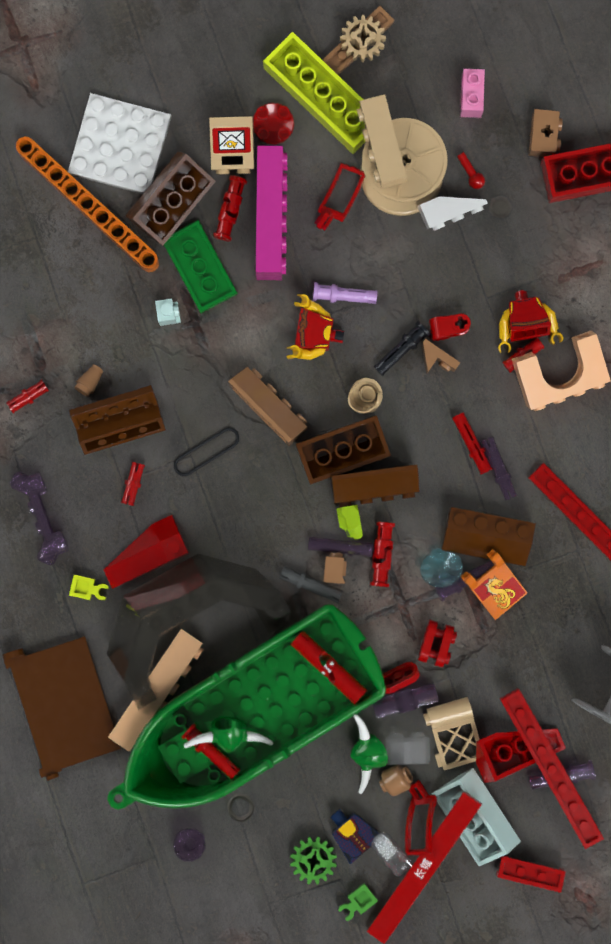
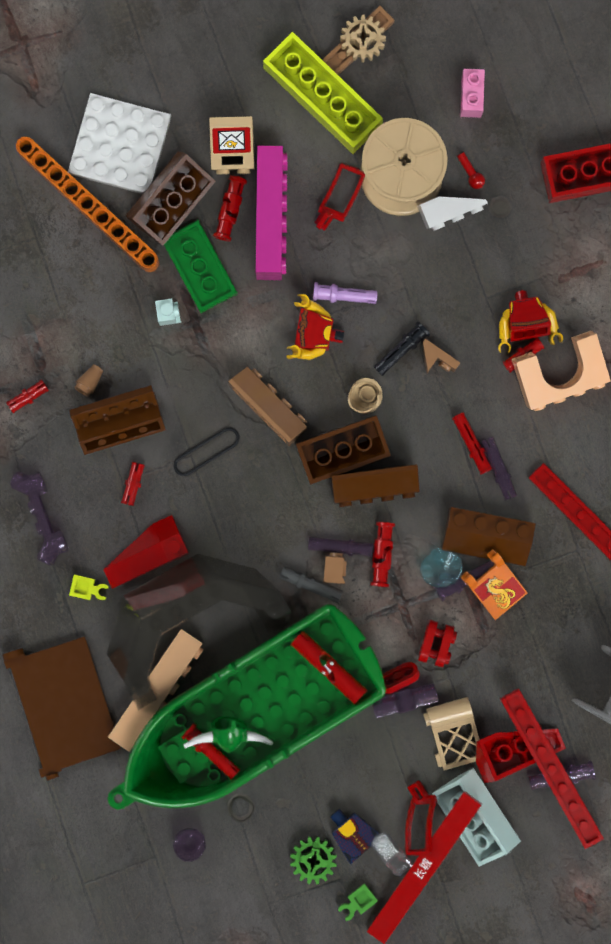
red dish [253,103,294,145] -> none
lime rock [336,505,363,539] -> none
green helmet [350,714,388,794] -> none
tan brick [357,94,407,189] -> none
medium nougat head [379,764,413,796] -> none
clear brick [385,732,430,765] -> none
red piece [429,313,471,341] -> none
red container [496,855,566,893] -> none
medium nougat brick [529,109,563,157] -> none

